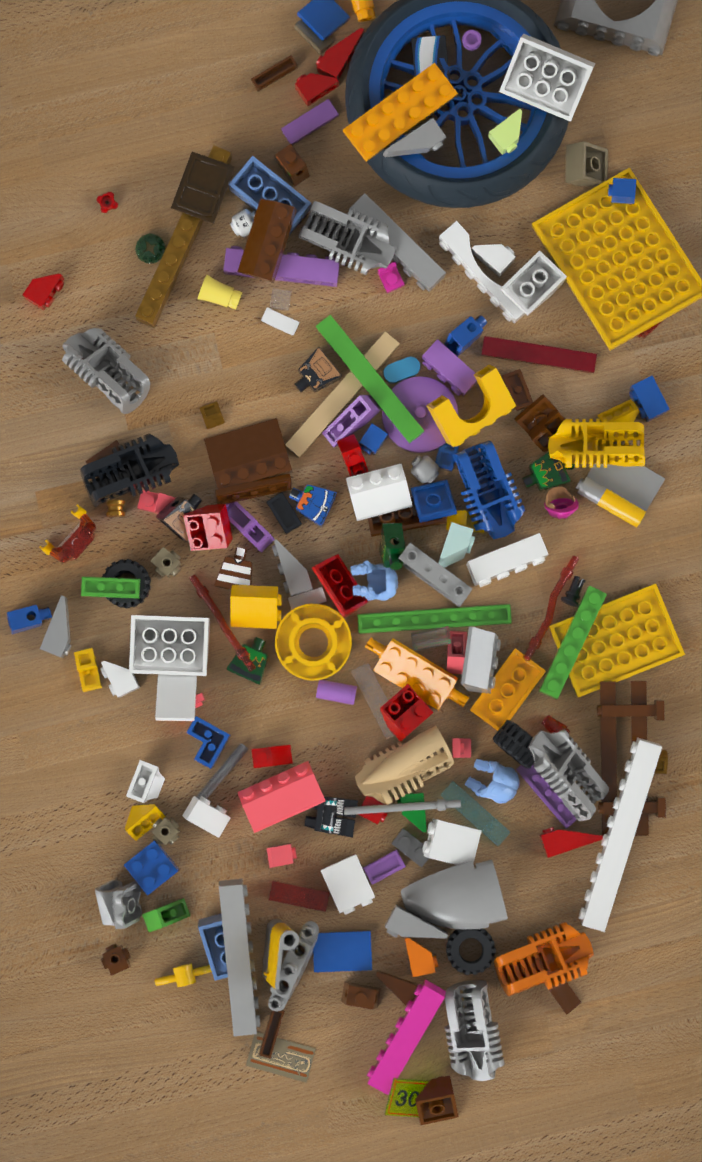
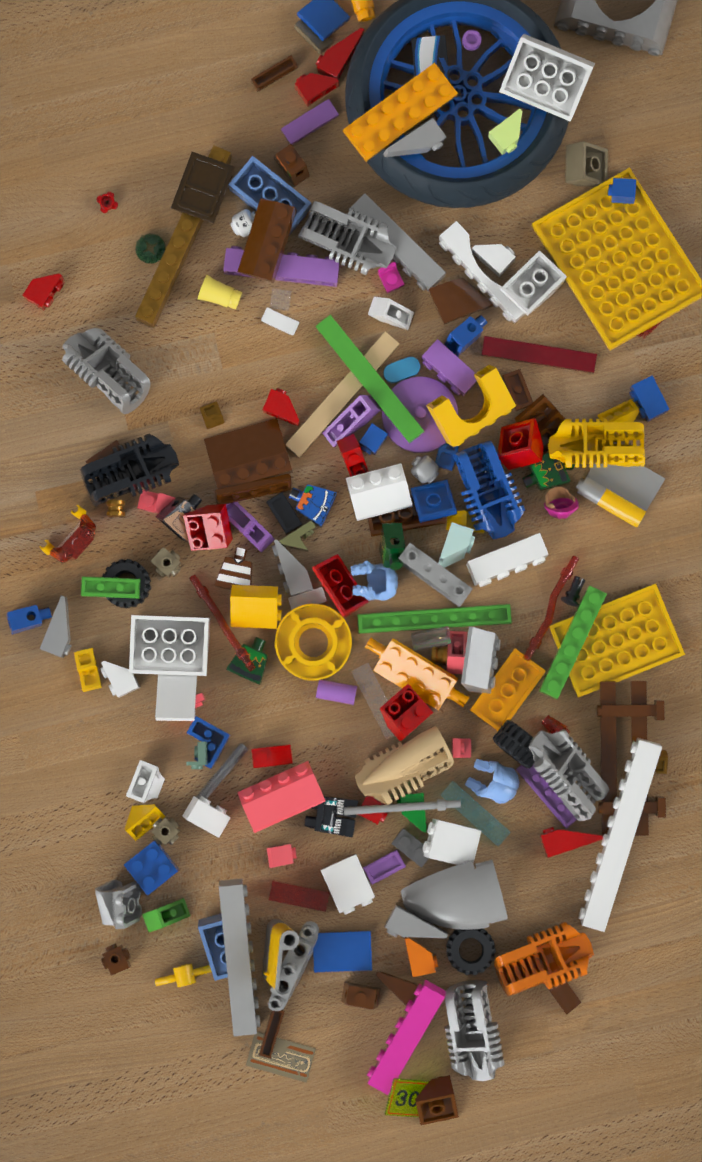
torso [294,347,342,393] -> none
none -> sand green bracket [186,742,207,769]
none -> red slope [263,388,300,427]
none -> olive slope [279,520,316,551]
none -> white slope [368,297,414,330]
none -> reddish brown slope [429,278,494,325]
none -> pearl gold wheel [431,646,448,665]
none -> red slope [498,418,544,470]

